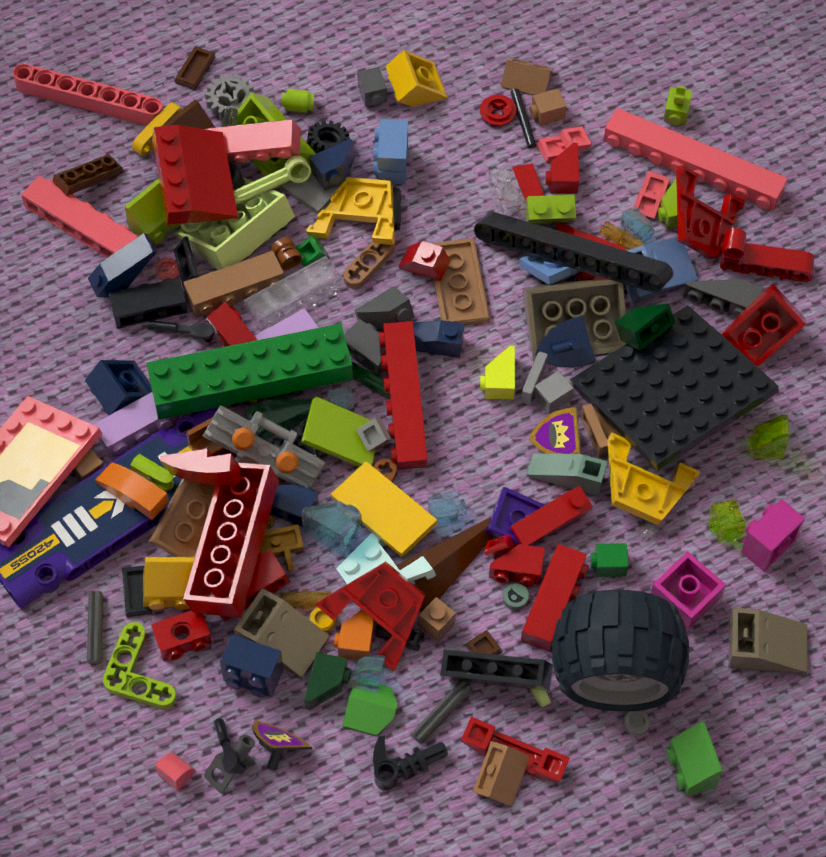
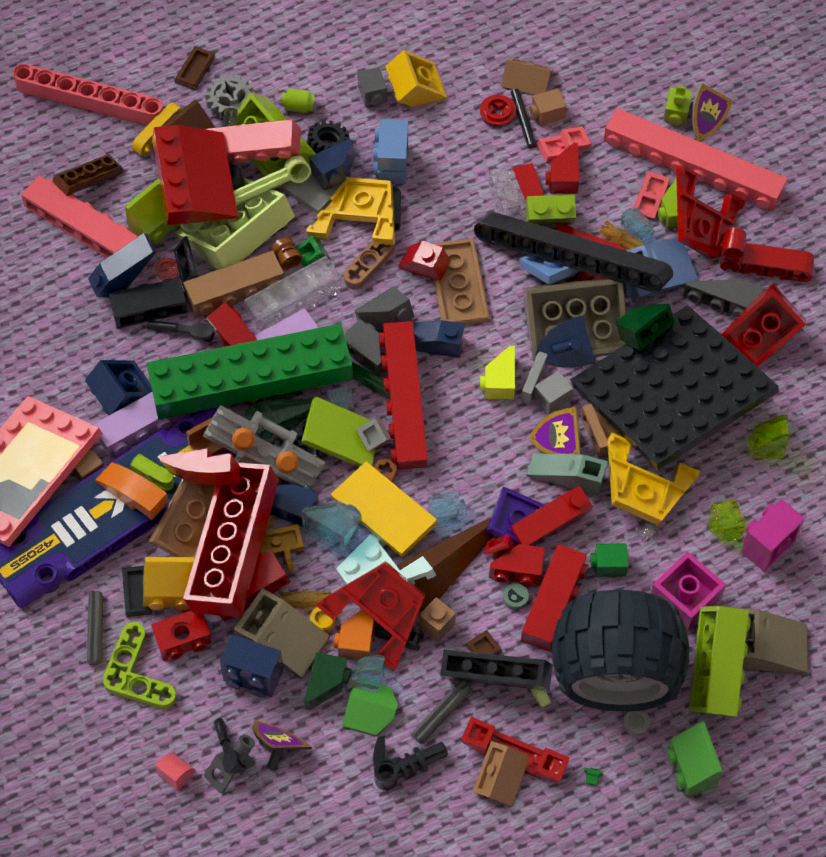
none -> green piece [584,767,604,786]
none -> lime slope [688,606,751,717]
none -> shield [691,83,733,141]

